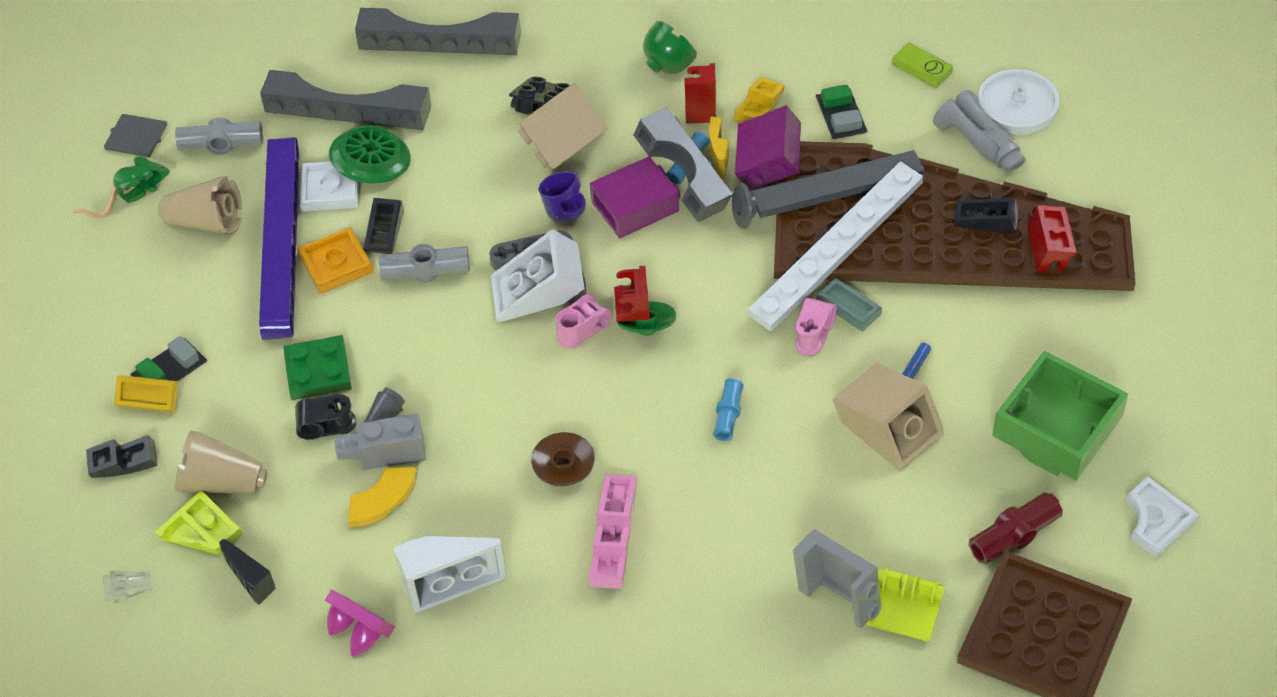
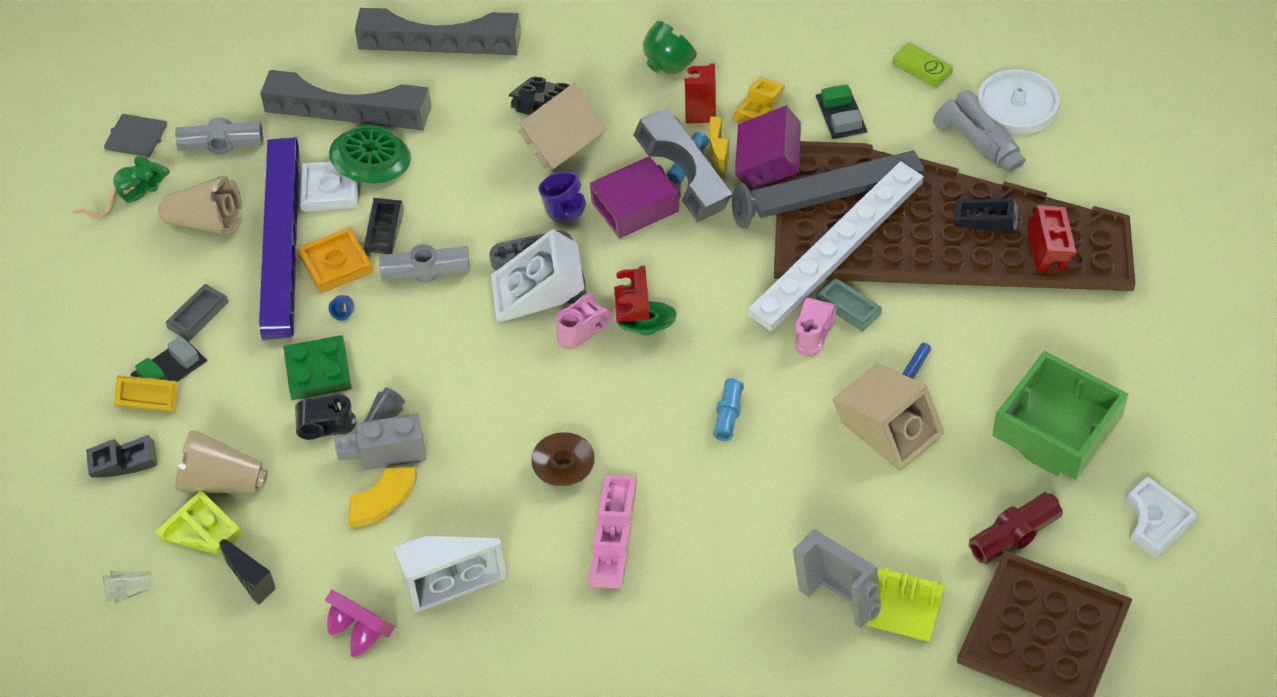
none -> dark grey tile [165,284,229,341]
none -> blue hinge [328,295,355,321]

